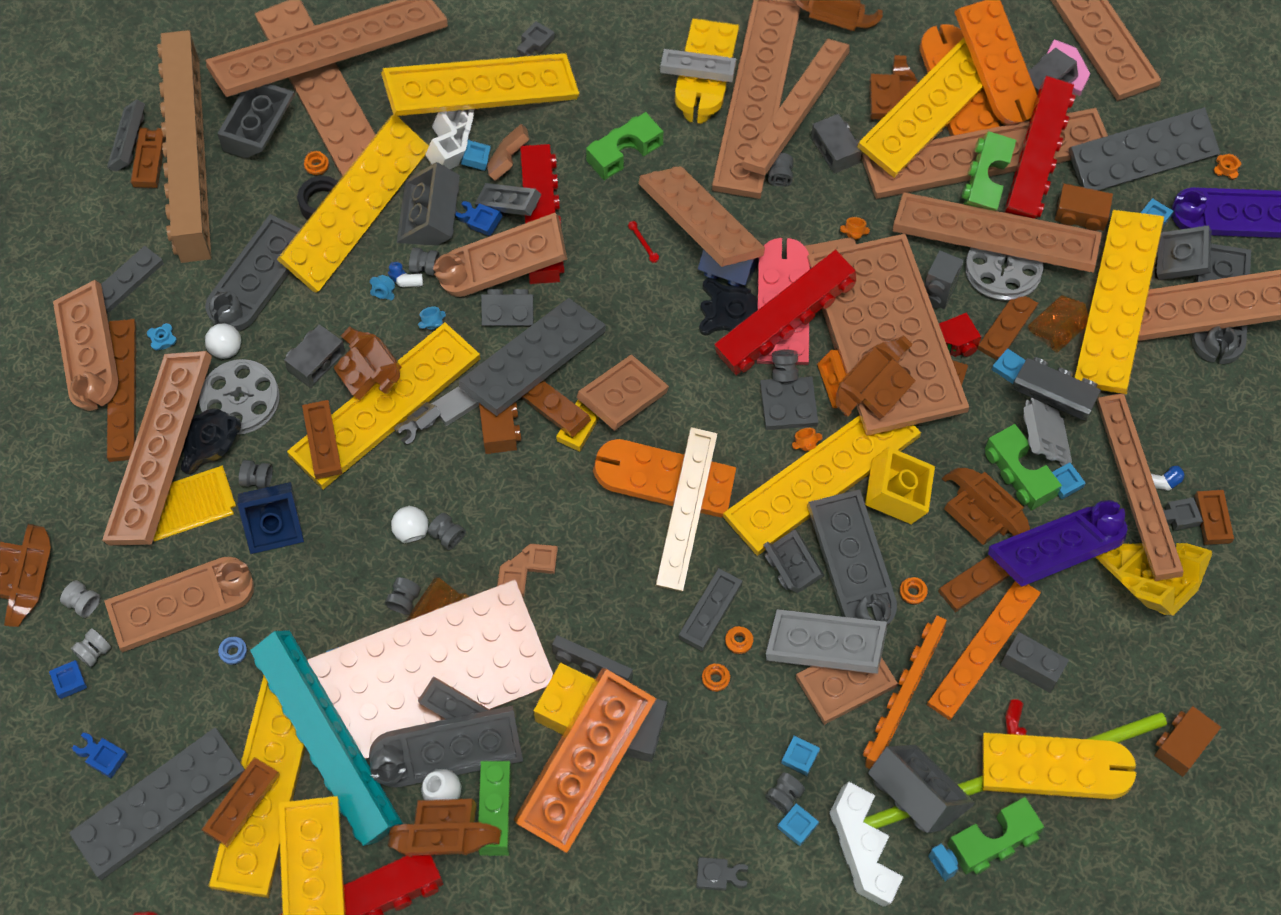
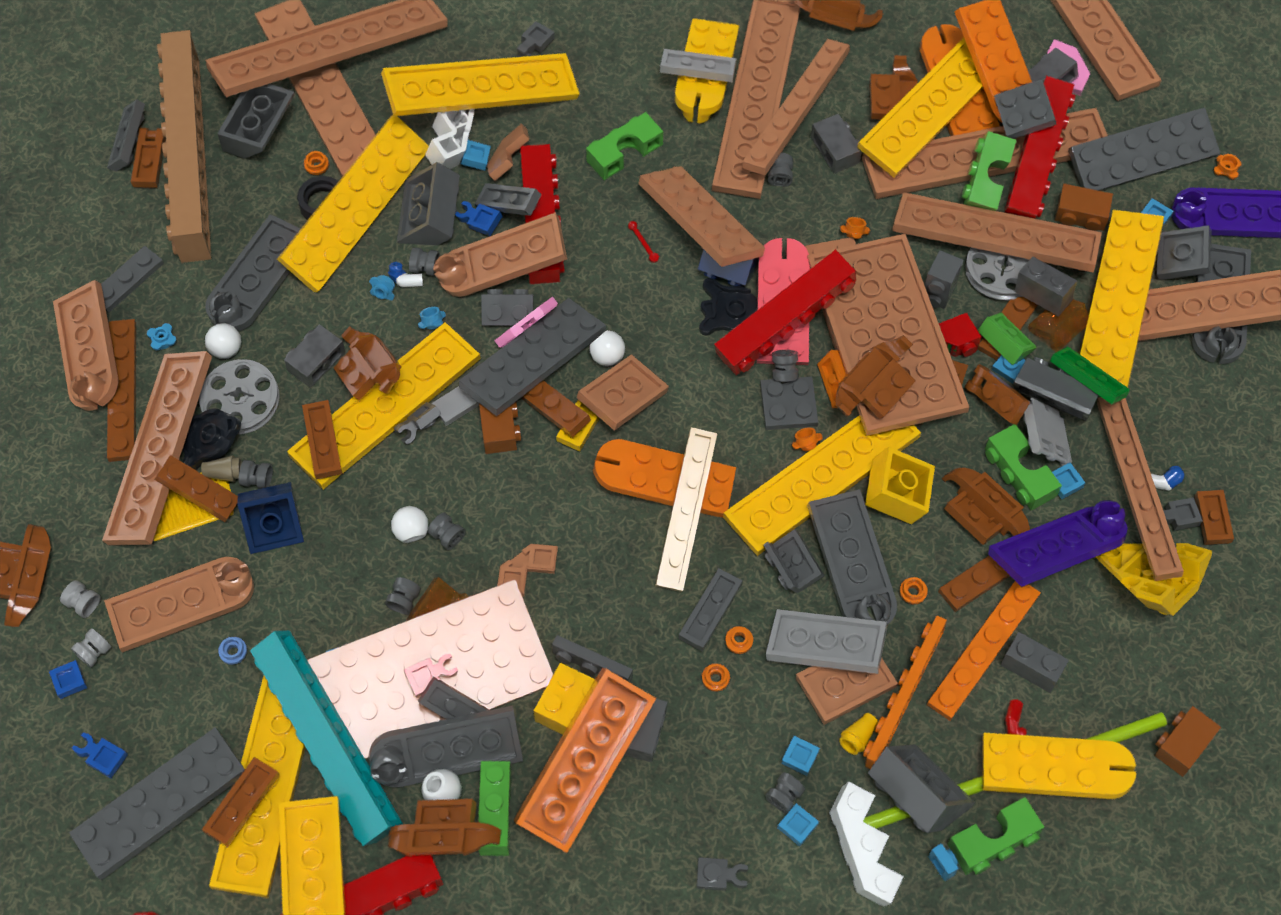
none -> dark orange plate [154,455,238,522]
none -> dark tan cone [201,455,242,482]
none -> plate [404,654,458,696]
none -> bright pink tile [495,296,558,347]
none -> white piece [590,330,625,367]
none -> yellow cone [839,713,878,755]
none -> dark orange plate [965,364,1030,425]
none -> bright green slope [978,313,1036,365]
none -> dark grey plate [994,79,1056,139]
none -> flat silver brick [1015,257,1077,316]
none -> green tile [1050,347,1130,405]

